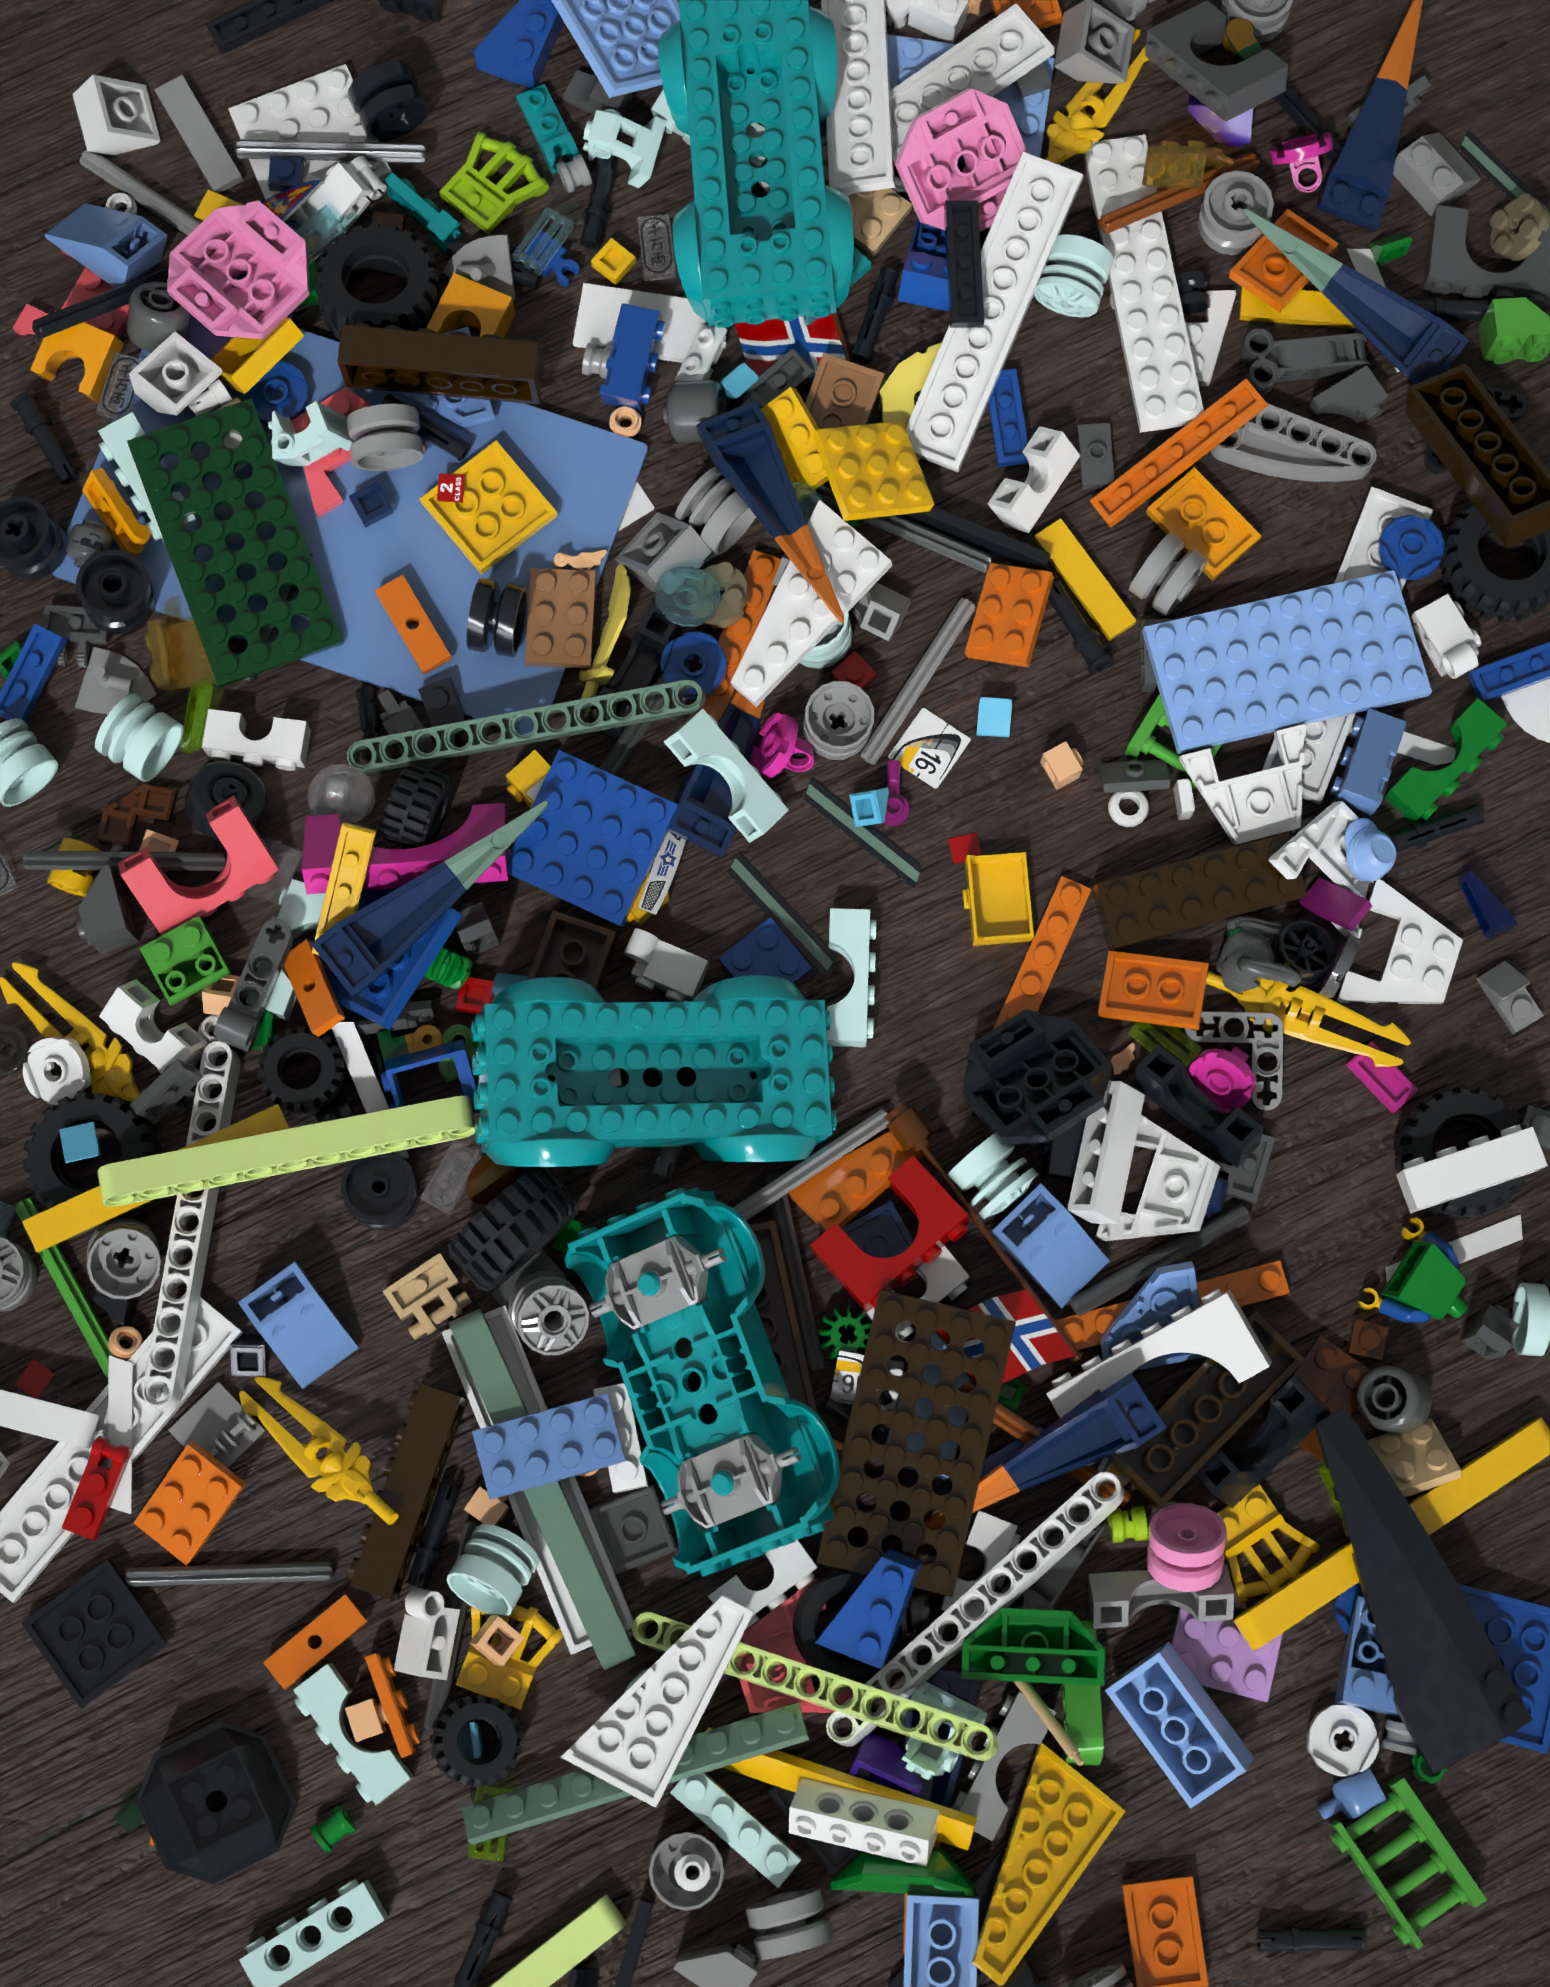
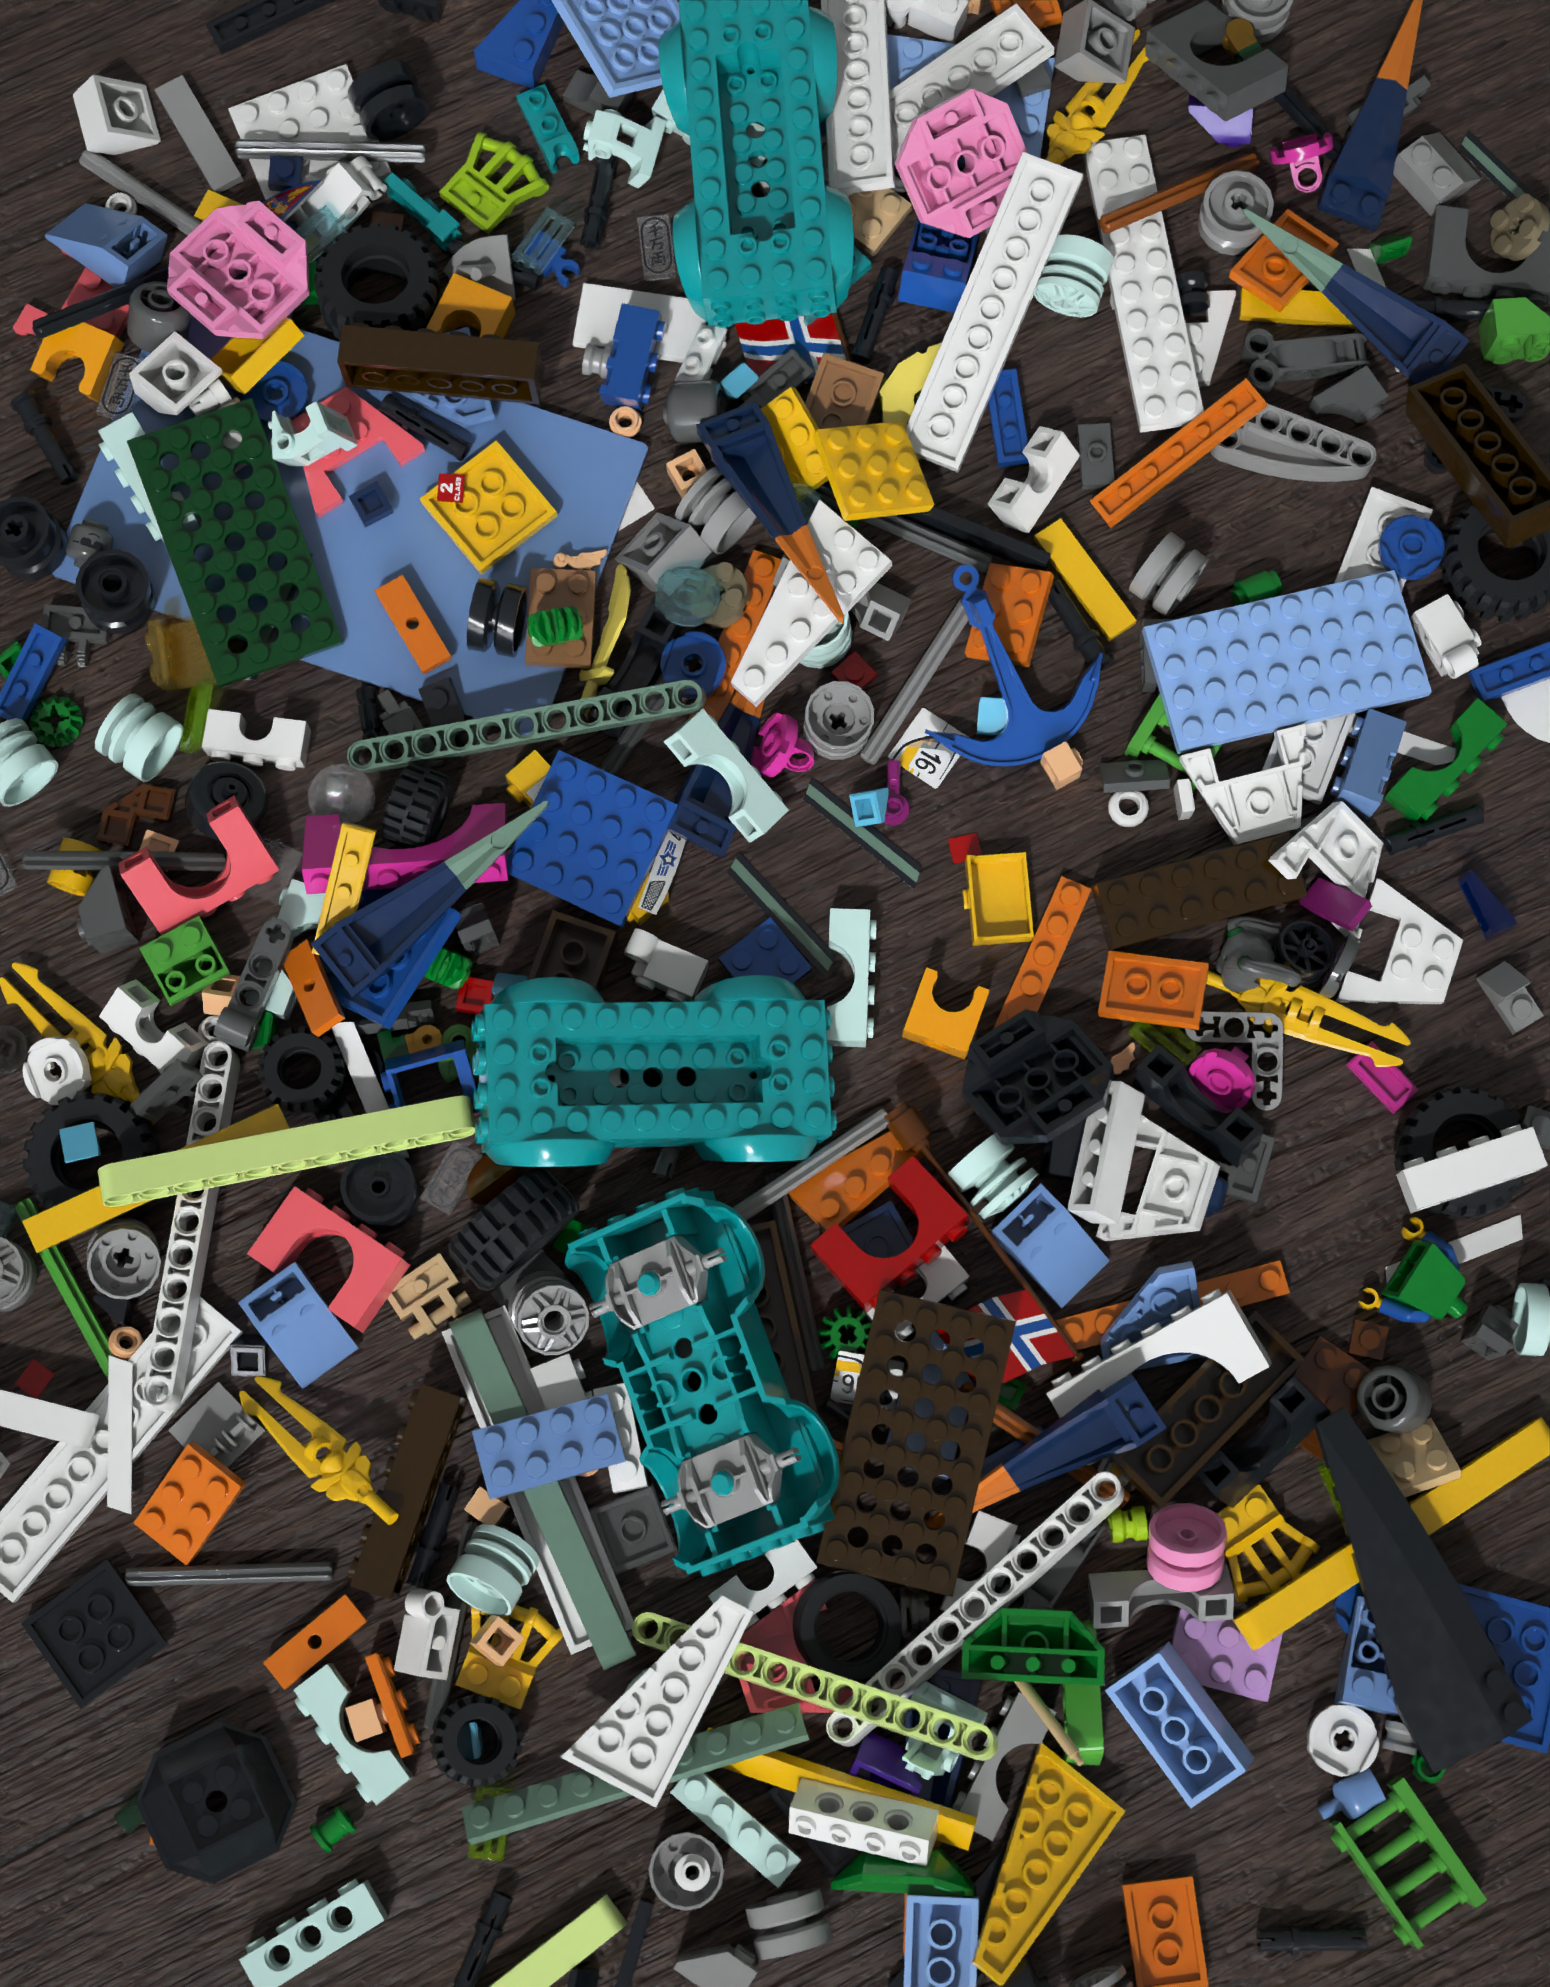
red plate [61,1436,132,1541] -> none
light grey shield [75,647,157,714] -> none
light orange plate [82,468,151,558] -> none
light grey wheel [346,404,424,471] -> none
light grey wheel [556,154,592,194] -> none
yellow plate [591,238,636,285] -> none
blue wedge [816,1549,922,1669] -> none
black plate [944,201,984,328] -> none
dark grey axle [1070,1204,1251,1316] -> none
clear yellow bracket [1142,141,1234,188] -> none
light orange plate [1146,467,1261,582] -> none
light blue hat [1344,818,1397,882] -> none
none -> green gear [29,695,83,747]
none -> coral arch [247,1186,410,1333]
none -> green gear [527,606,583,648]
none -> white hinge [530,1353,594,1410]
none -> light nougat plate [666,449,707,499]
none -> light orange piece [902,967,990,1060]
none -> blue piece [925,564,1103,766]
none -> green brick [1231,570,1283,606]

